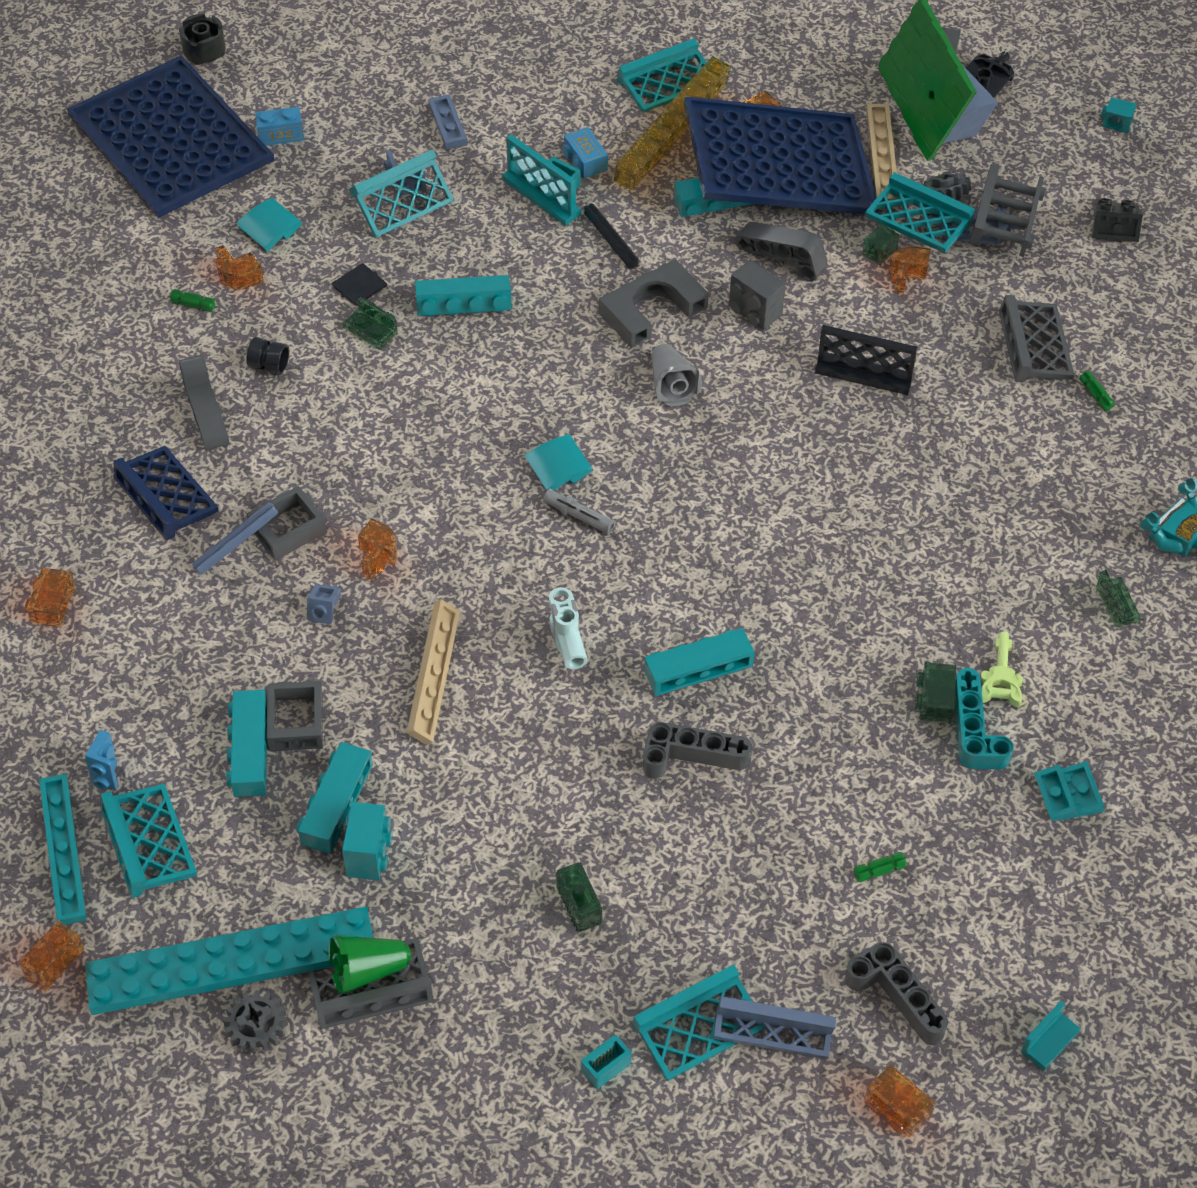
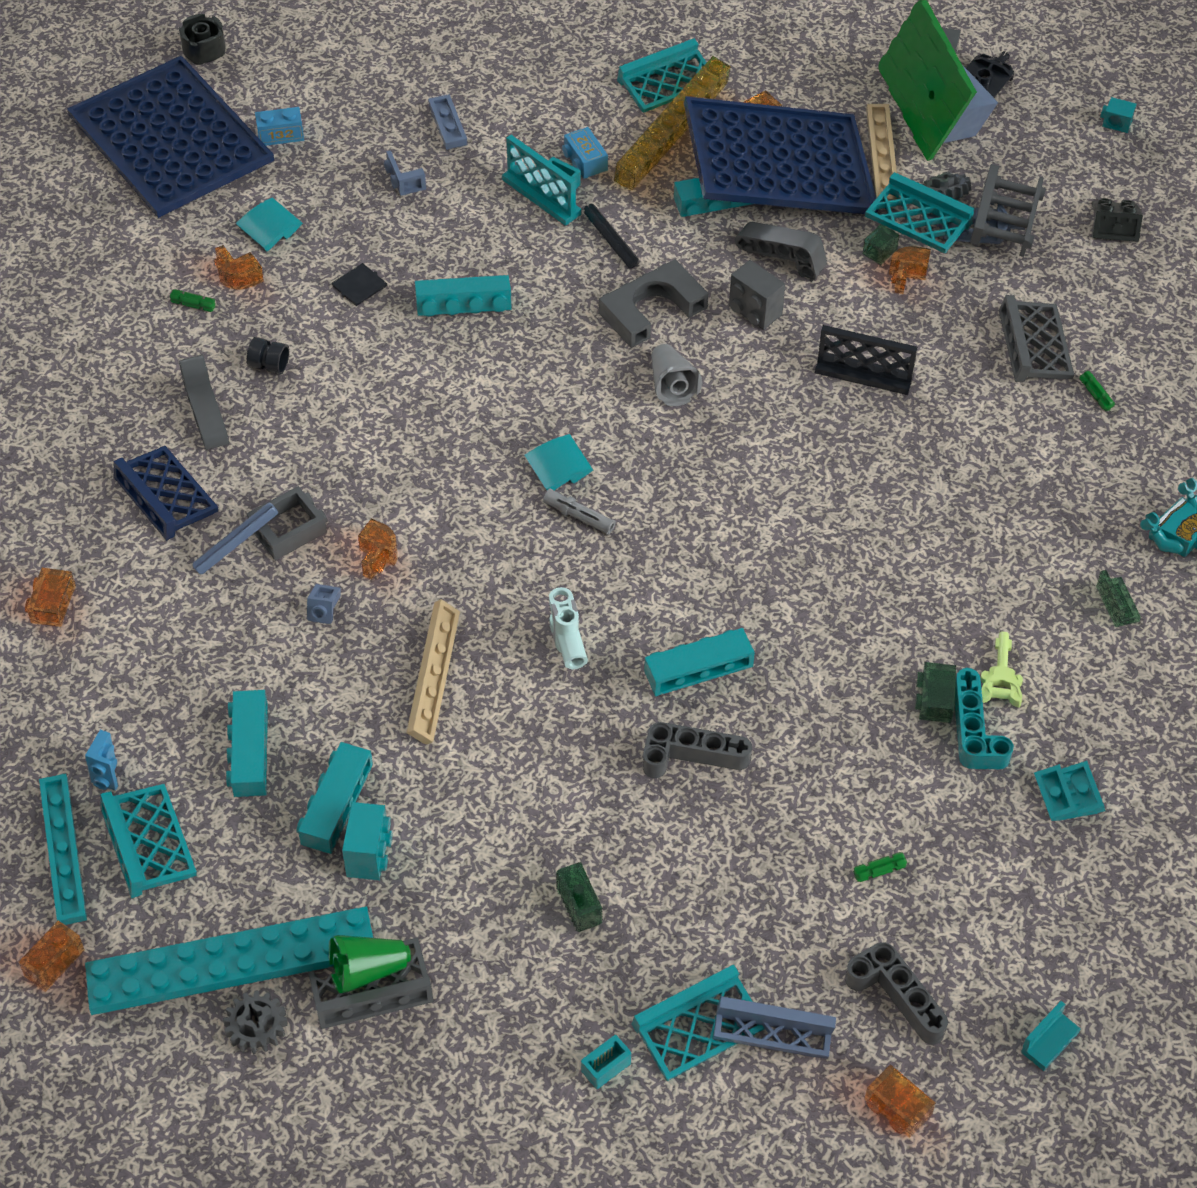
dark grey window [267,680,323,752] -> none
clear green bracket [343,297,398,350] -> none
teal fence [348,149,454,238] -> none

